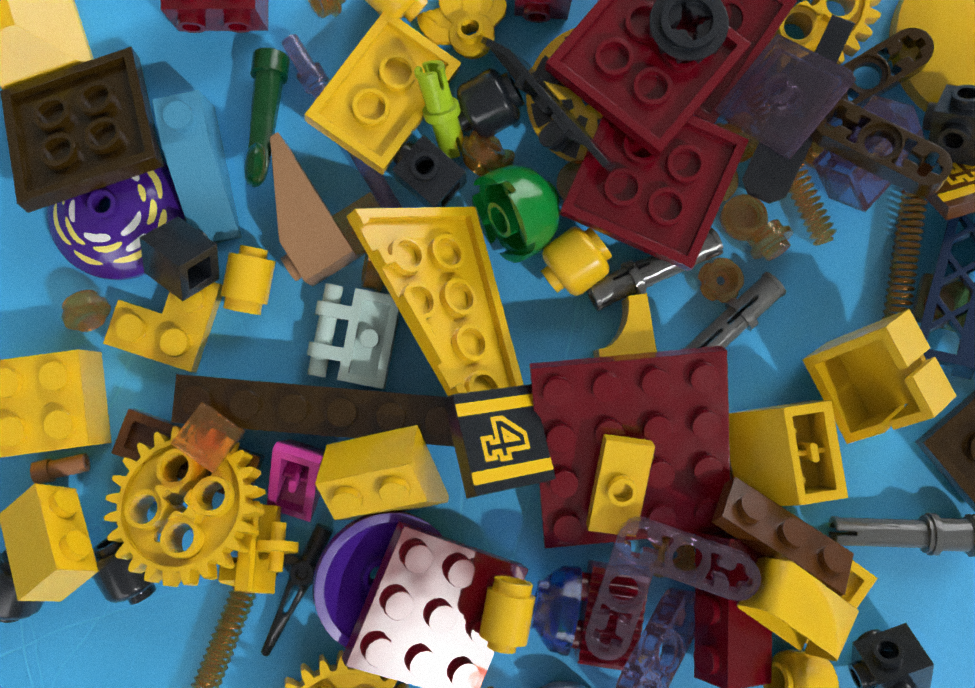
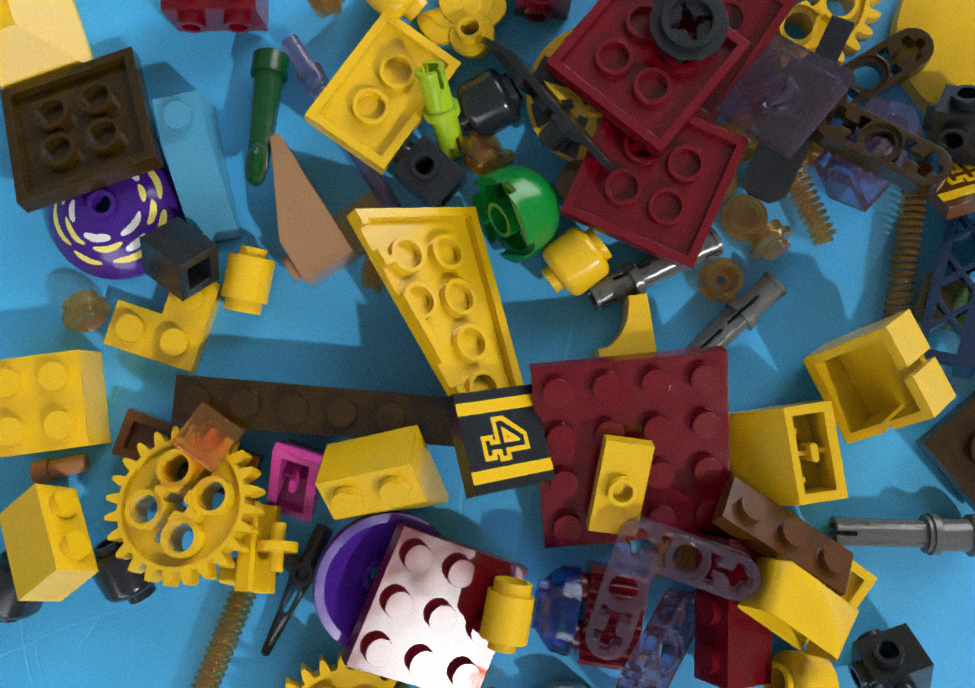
light aqua plate [307,283,400,389] -> none

